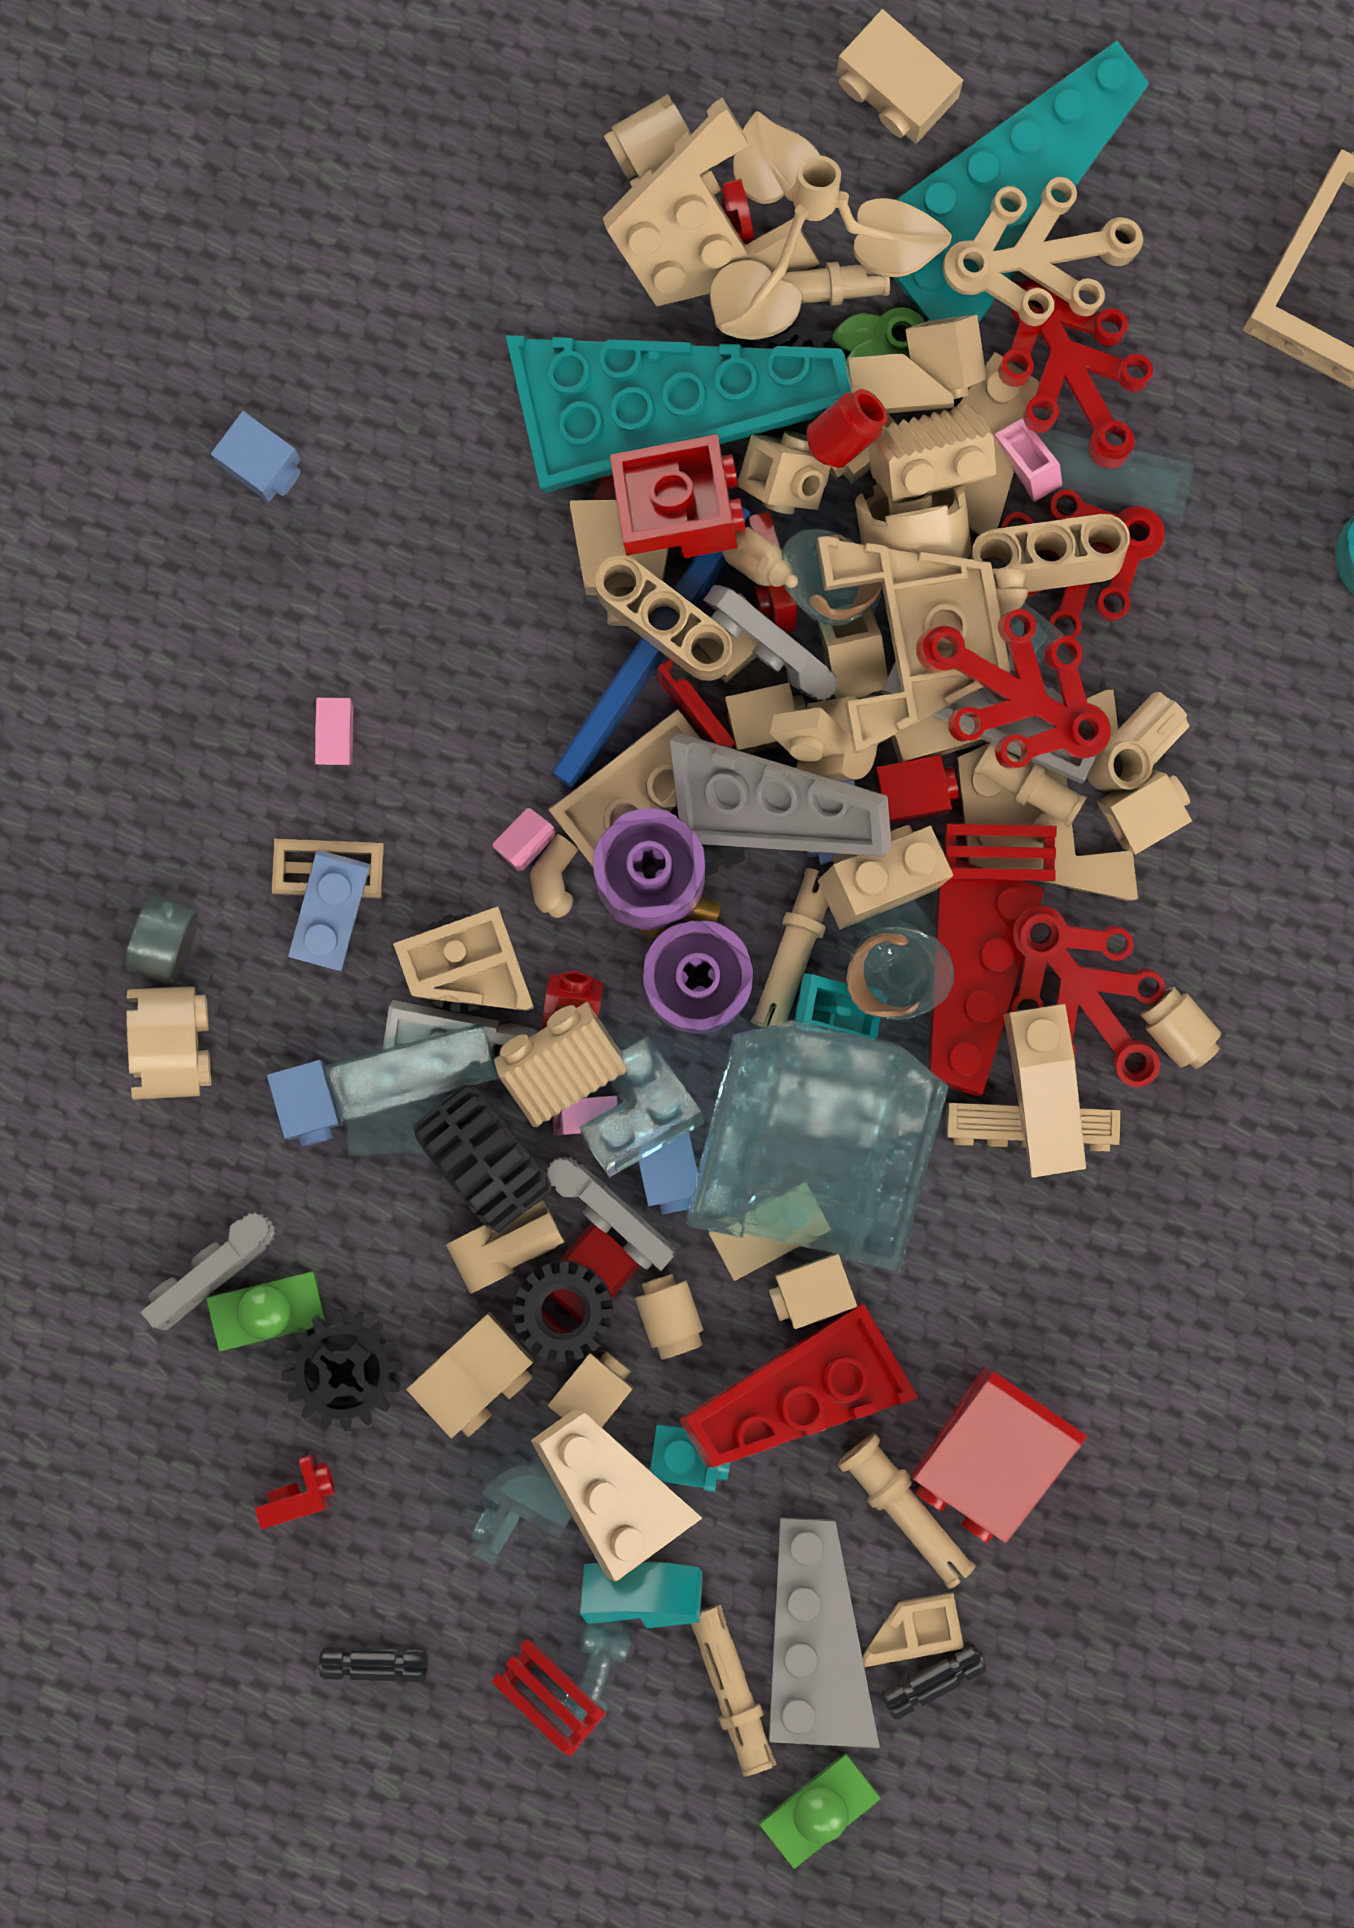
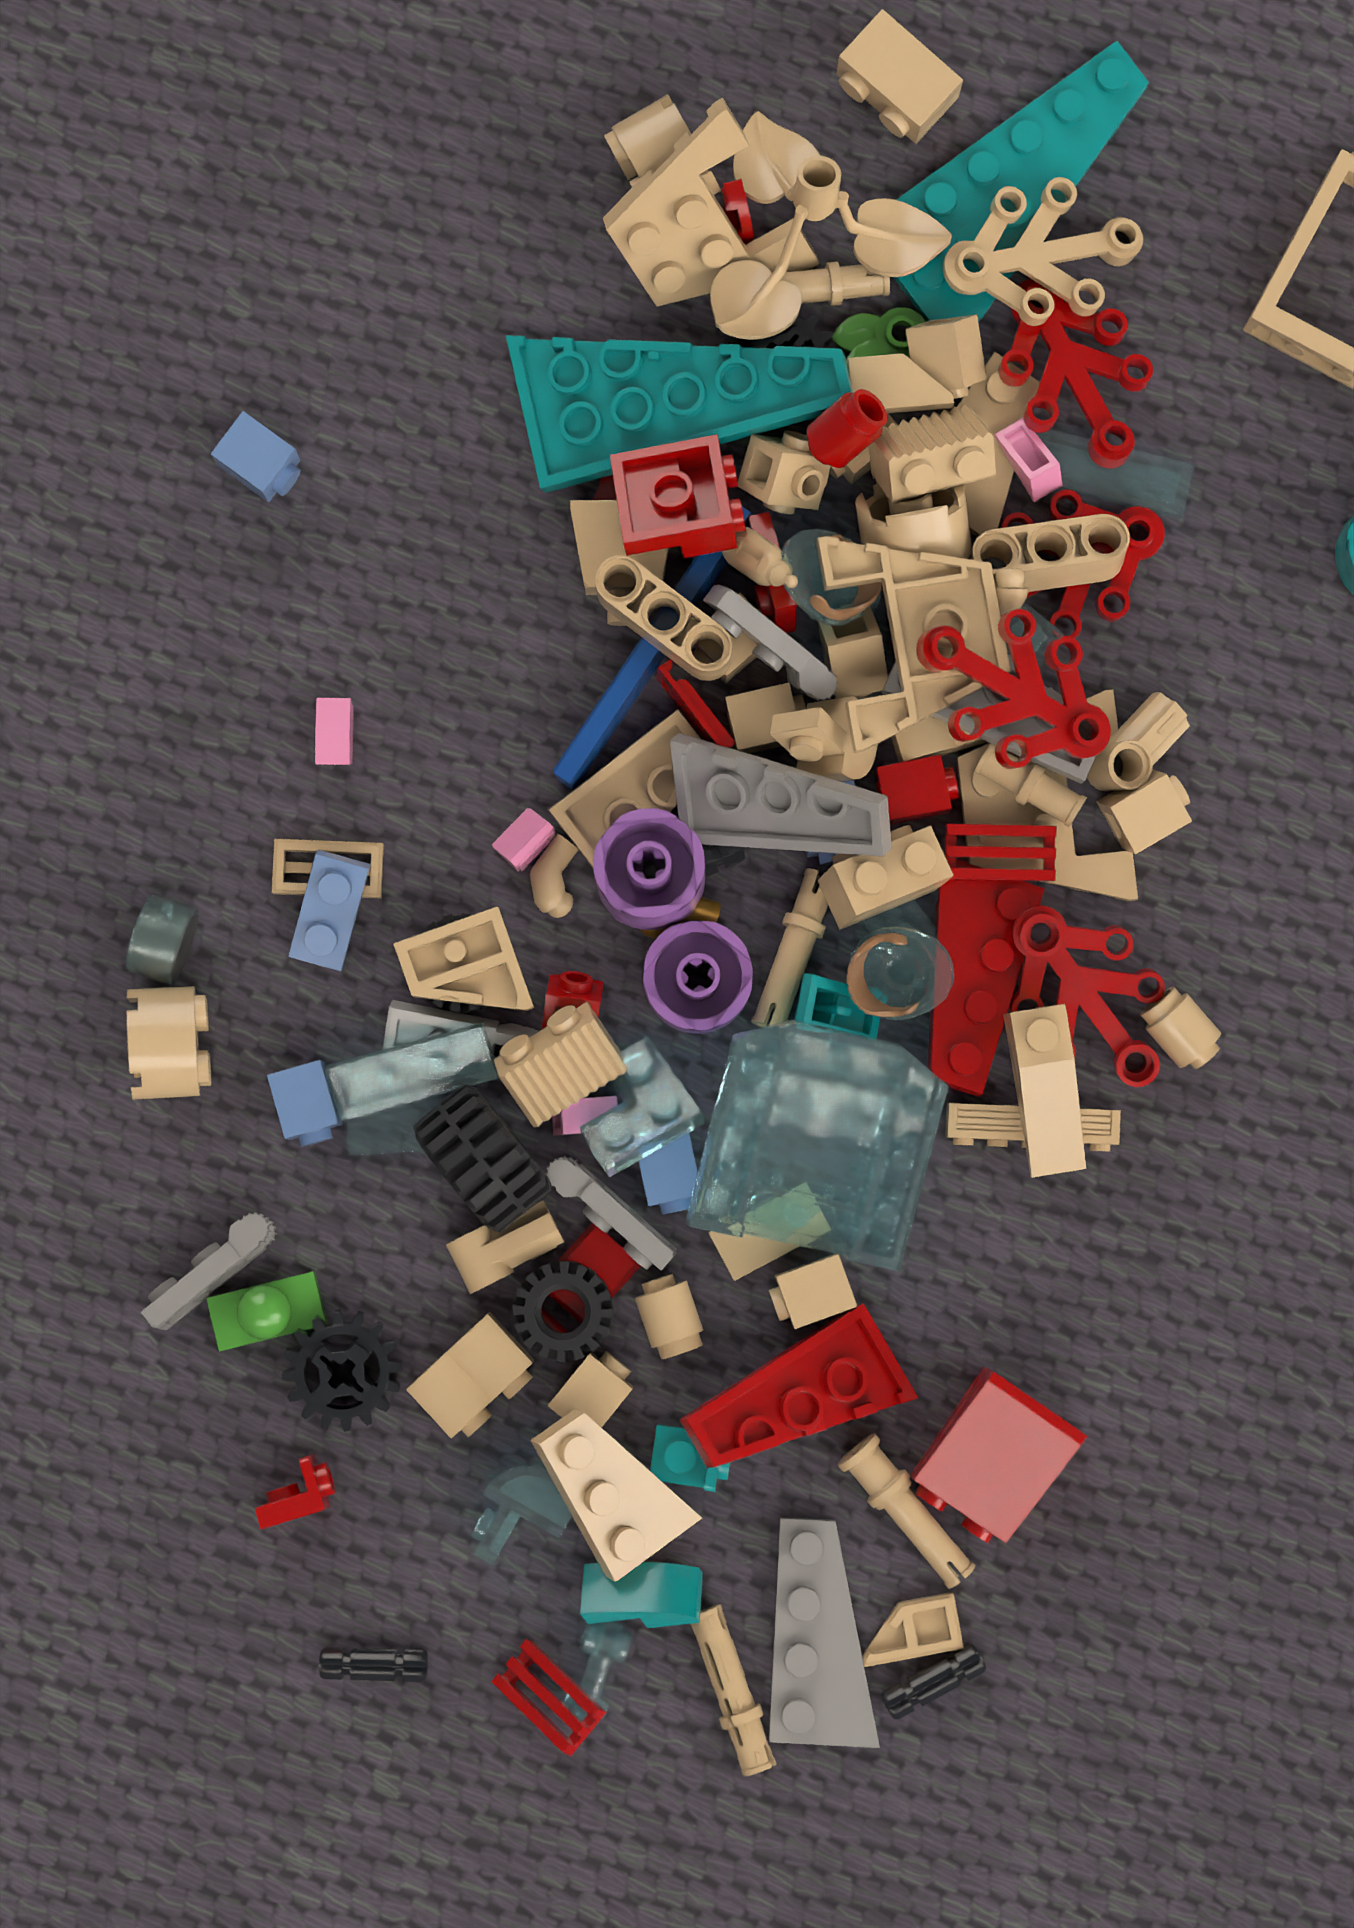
bright green tile [759,1752,881,1869] -> none

